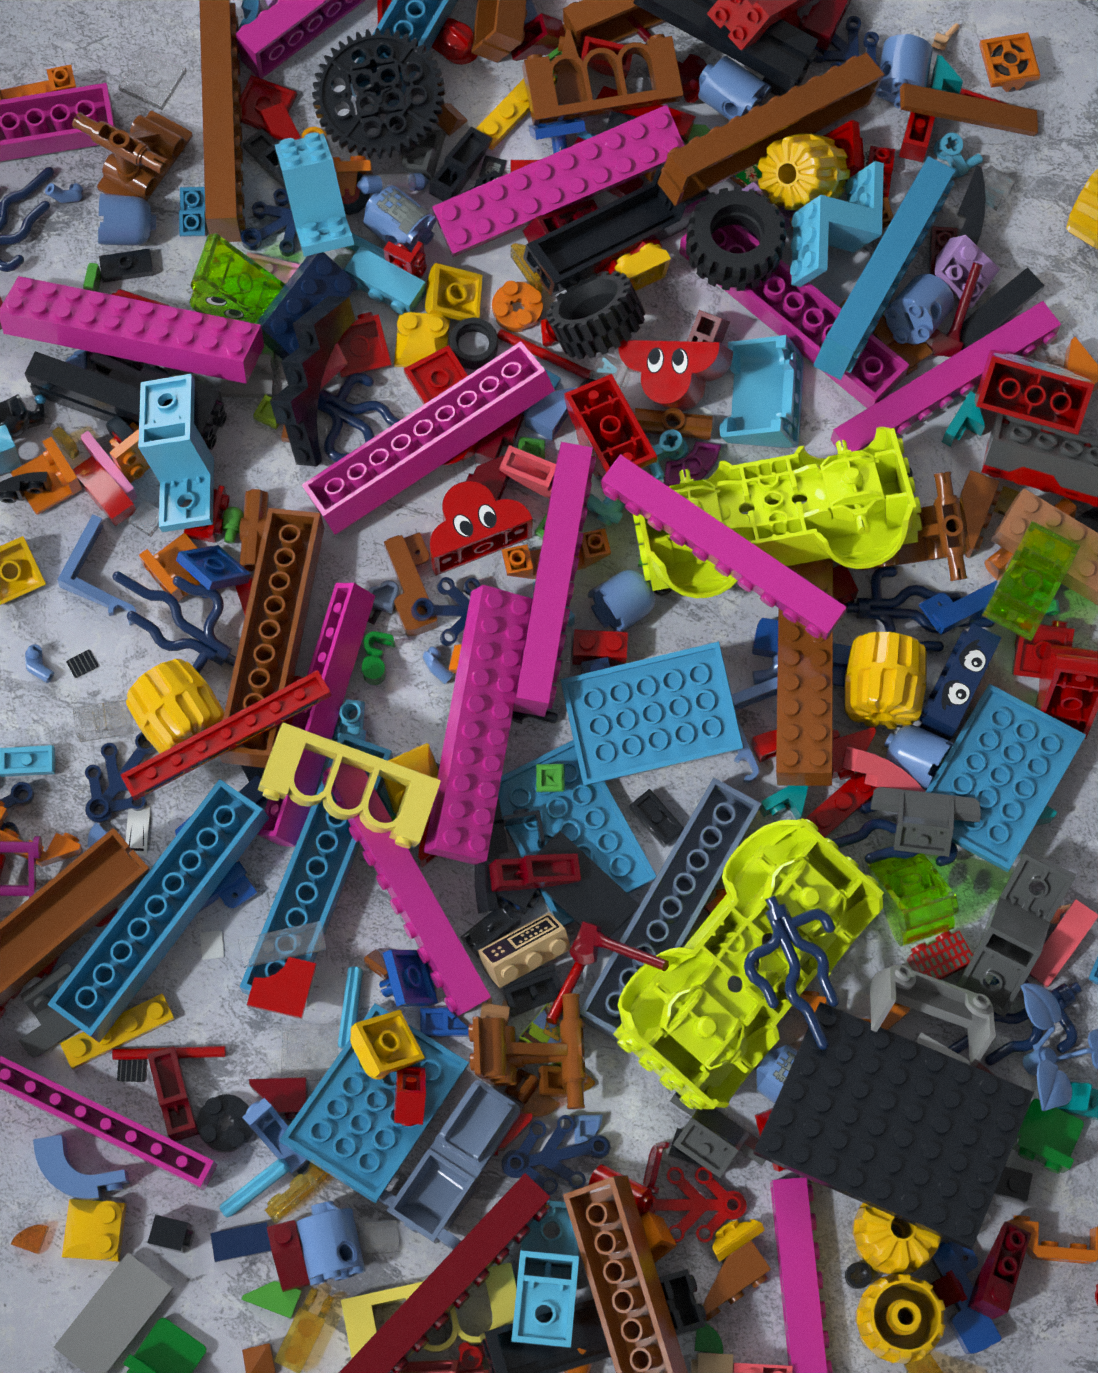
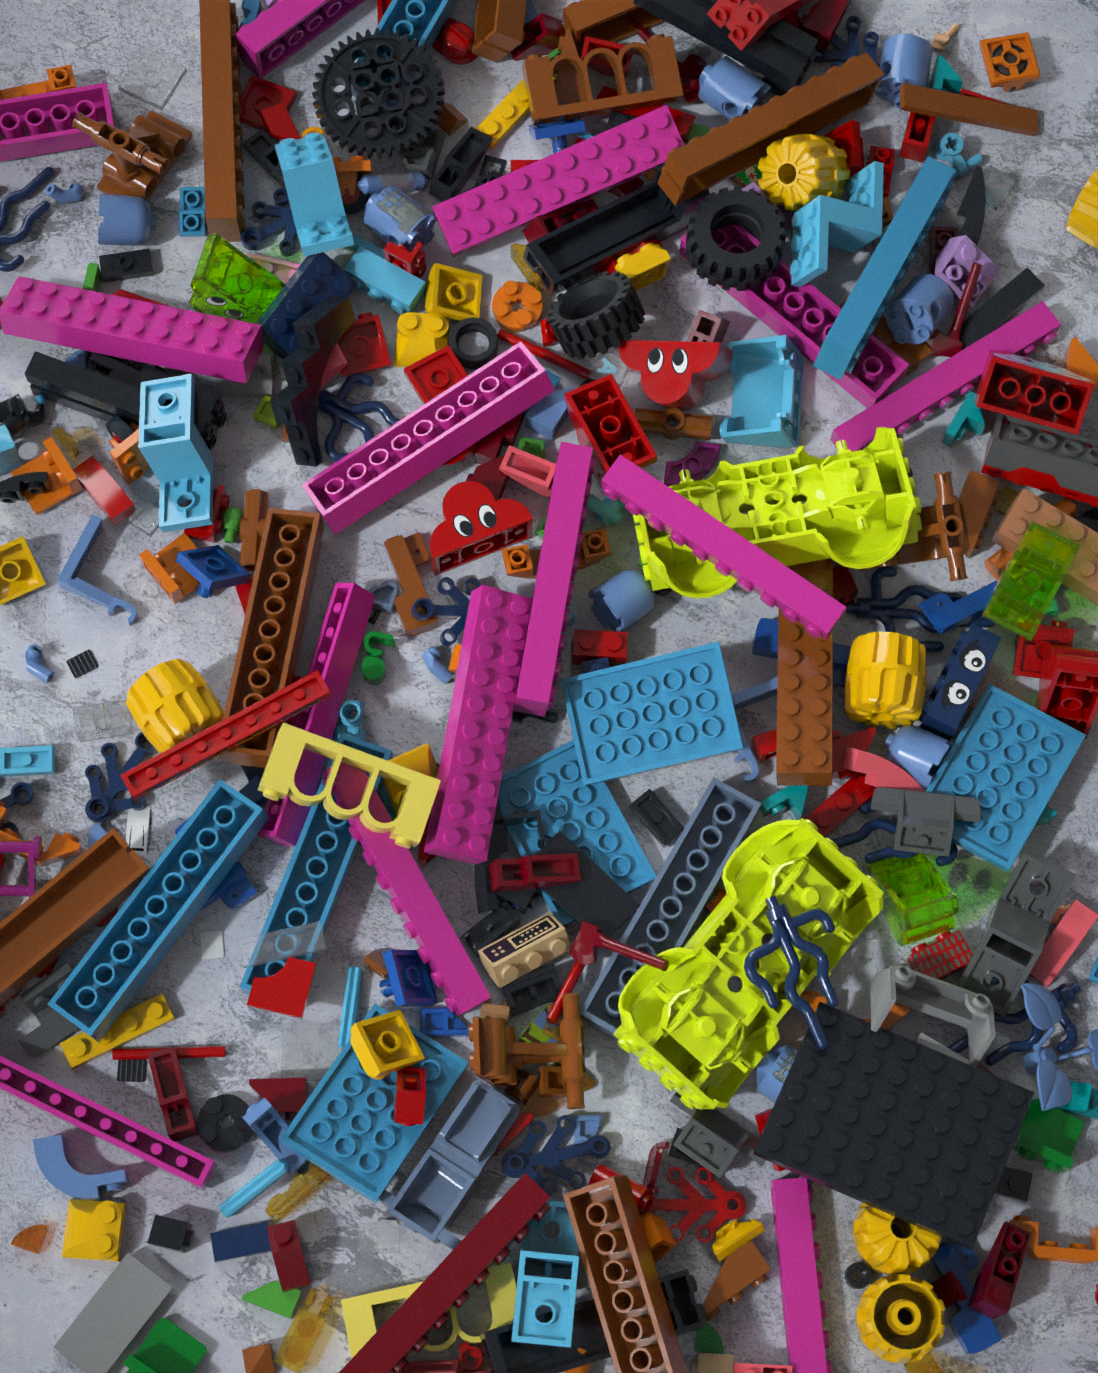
bright pink tile [81,431,138,501] -> none
dark blue plant [112,571,236,674] -> none
medium blue cylinder [296,1201,366,1286] -> none
bright green tile [536,764,565,792] -> none
medium azure piece [645,429,689,480] -> none
medium blue arm [752,654,778,684] -> none

